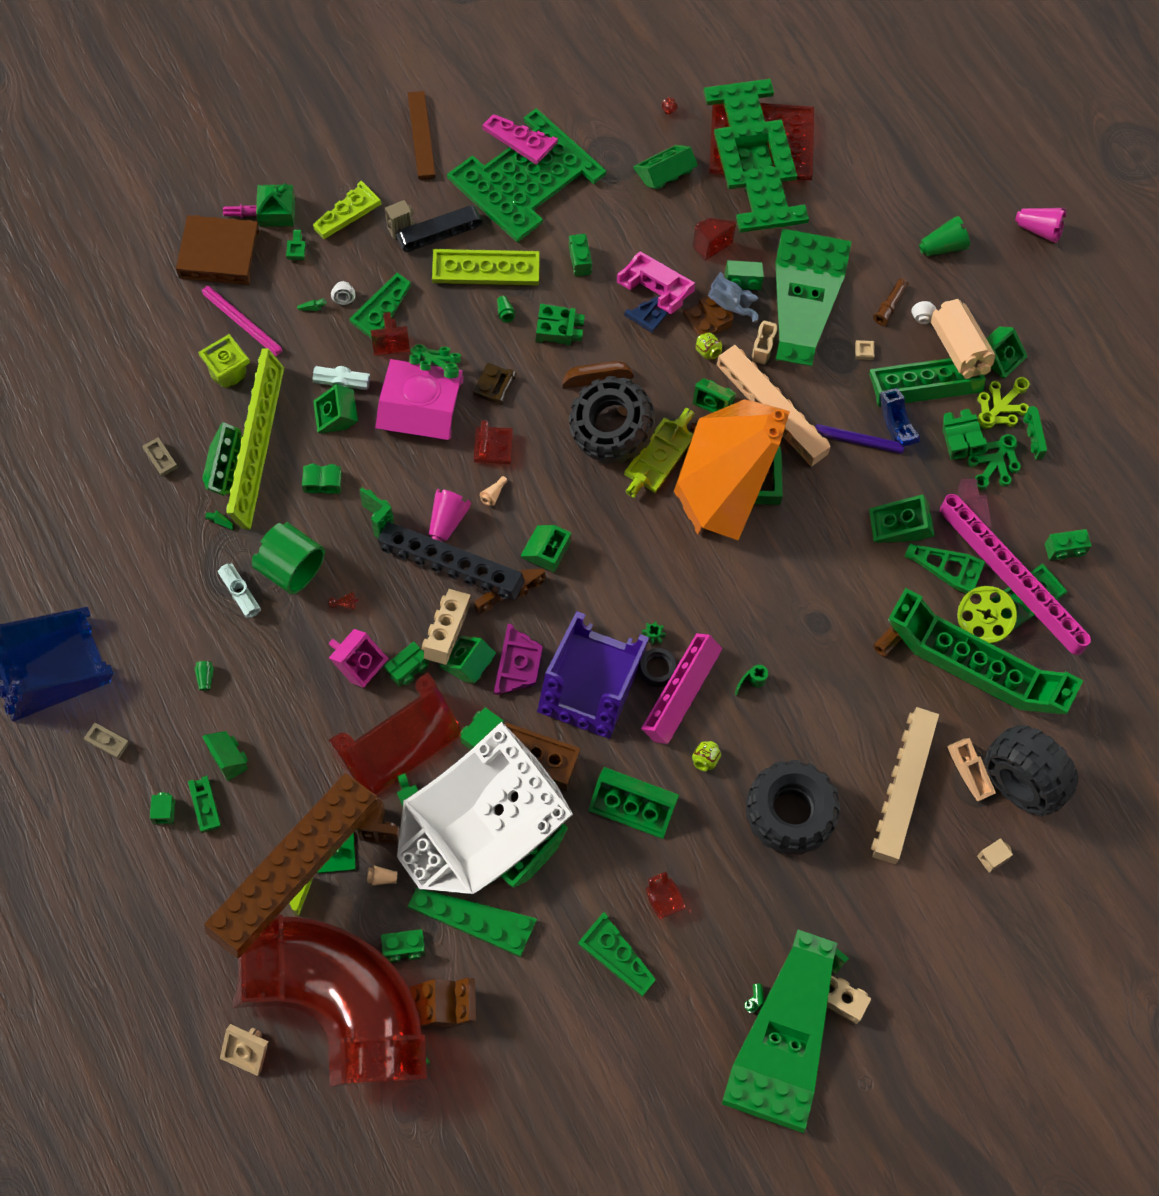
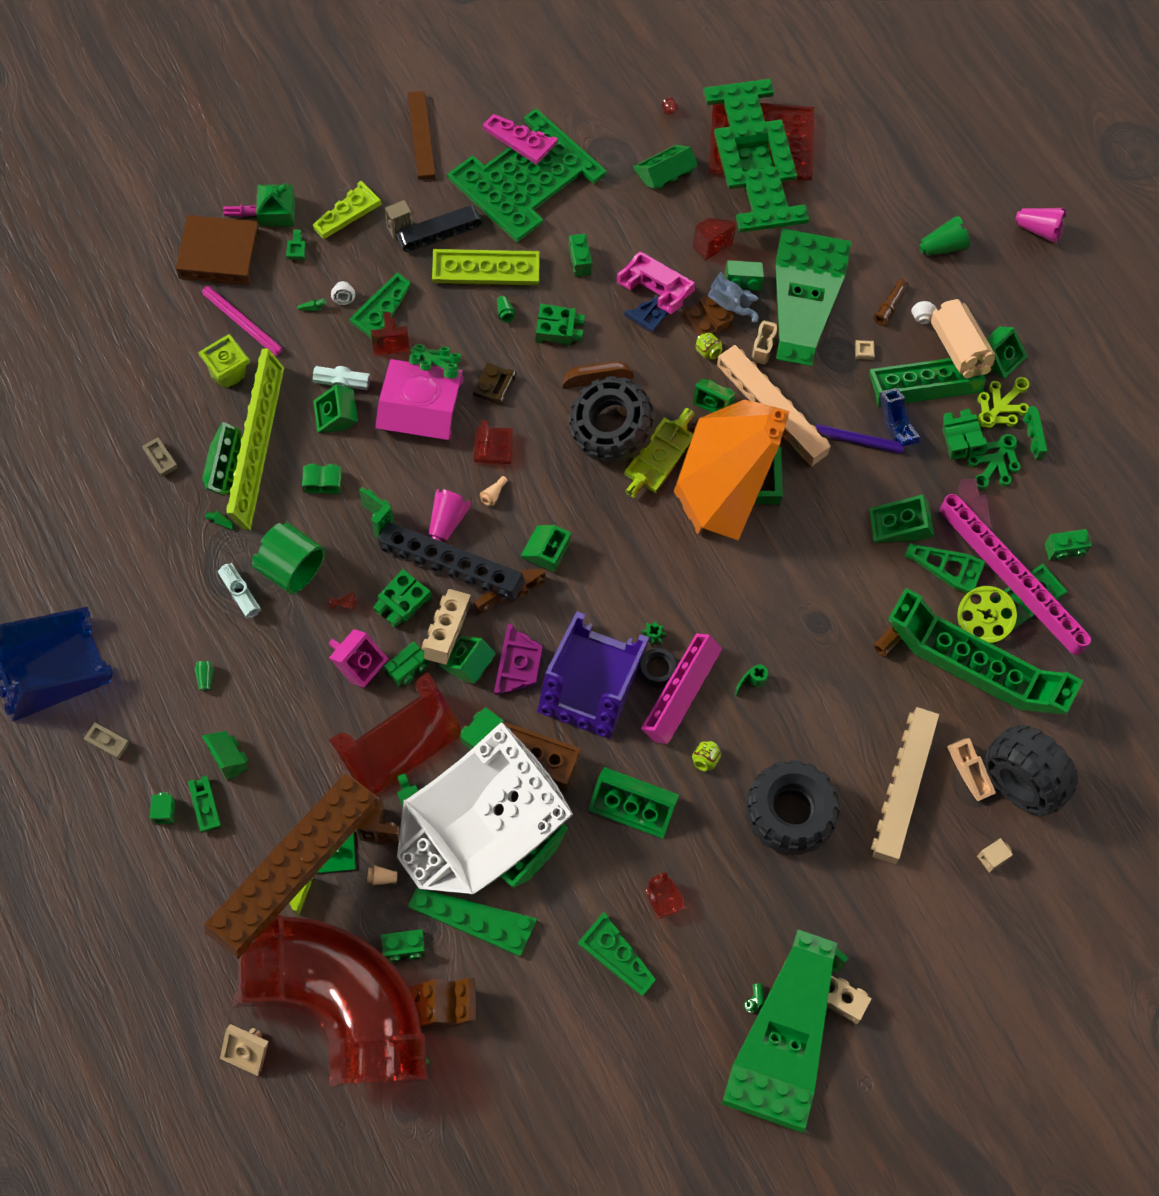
none -> green hips [373,569,432,628]

